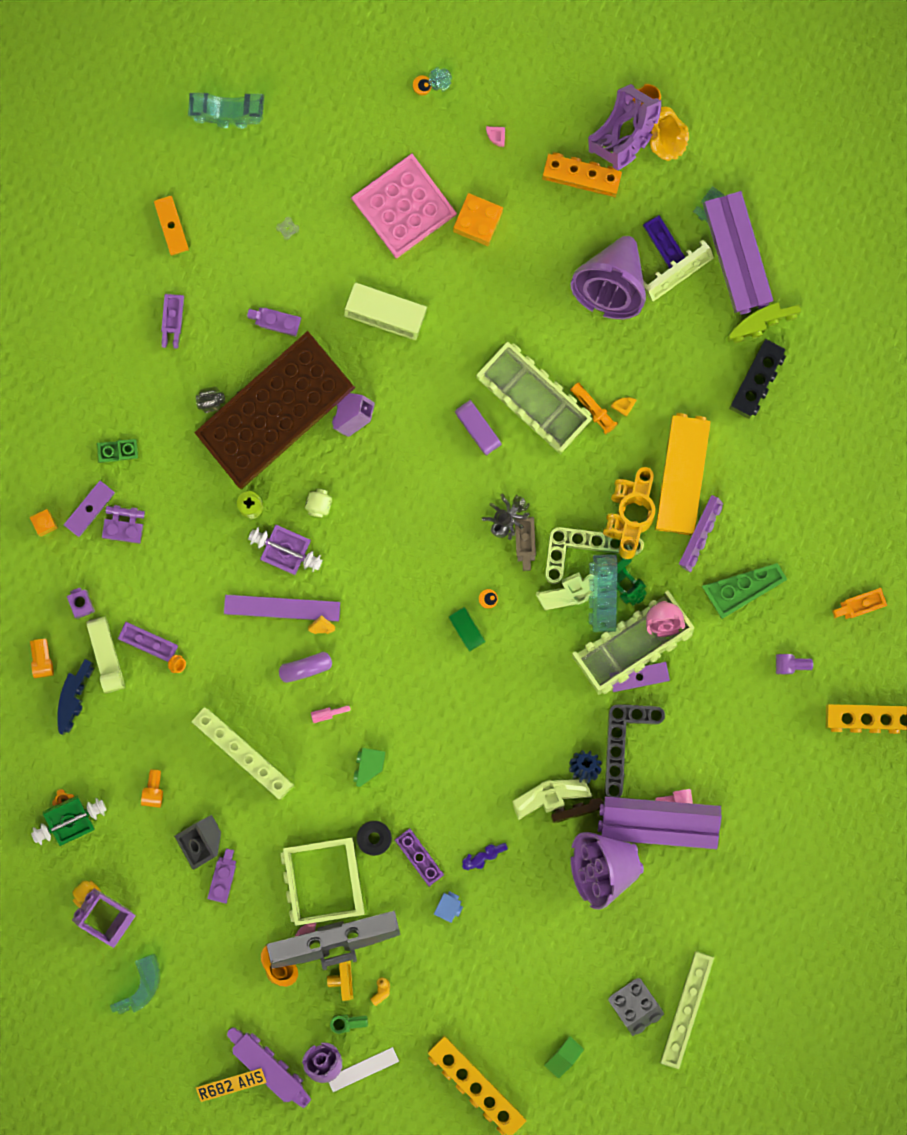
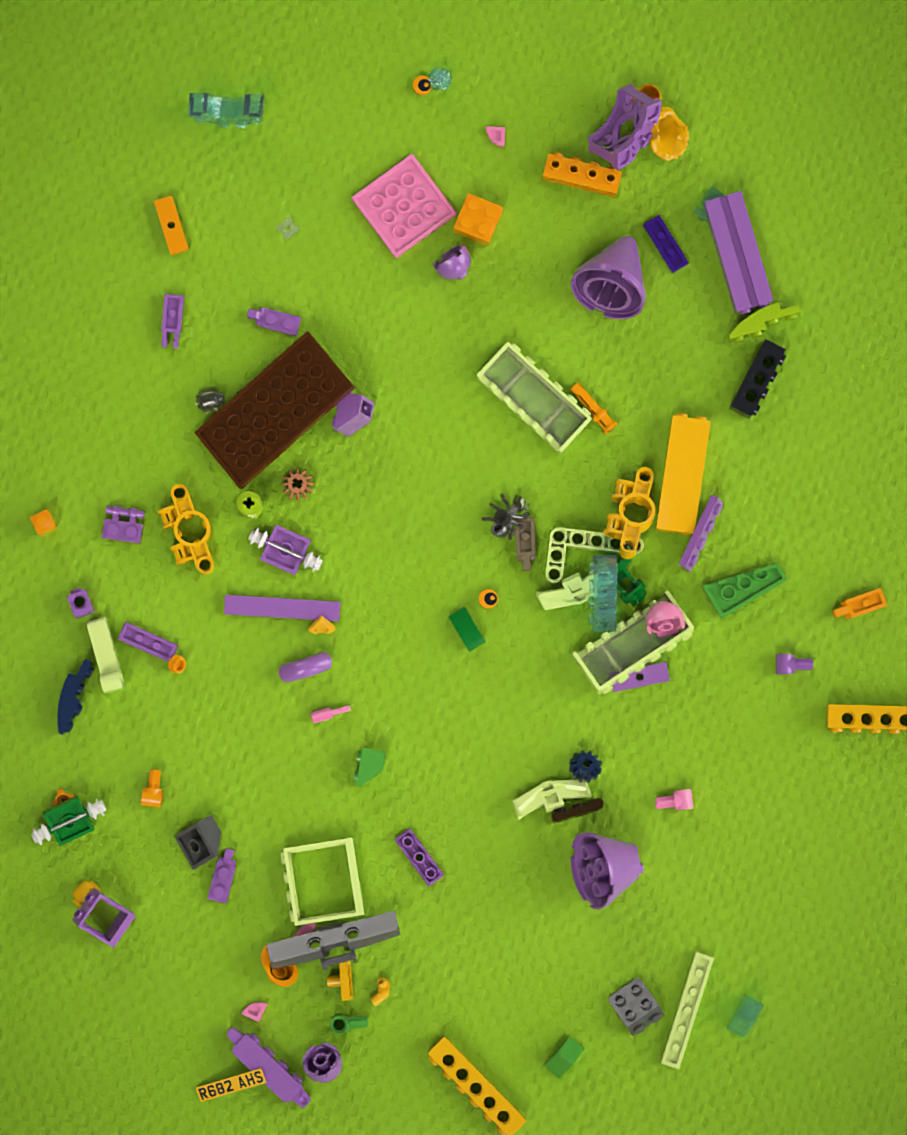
light orange piece [30,639,54,679] -> none
medium lavender tile [64,481,115,537] -> none
bright green slope [96,439,138,463] -> none
clear light blue arch [110,954,160,1014] -> none
yellowish green window [192,707,294,800] -> none
yellowish green head [305,488,332,518] -> none
white sticker [329,1047,399,1092] -> none
yellowish green brick [344,283,427,340] -> none
black tyre [357,821,392,856] -> none
medium blue brick [434,891,463,923] -> none
medium lavender beam [454,400,502,456] -> none
dark purple animal [462,843,508,871] -> none
medium lavender brick [598,797,722,849] -> none
dark grey beam [604,704,665,798] -> none
yellow tile [610,397,637,417] -> none
yellowish green hinge [644,240,714,301] -> none
none -> yellow piece [157,484,215,575]
none -> bright pink tile [242,1002,267,1022]
none -> nougat gear [281,468,314,501]
none -> medium lavender cylinder [433,244,471,280]
none -> clear light blue slope [727,995,764,1038]

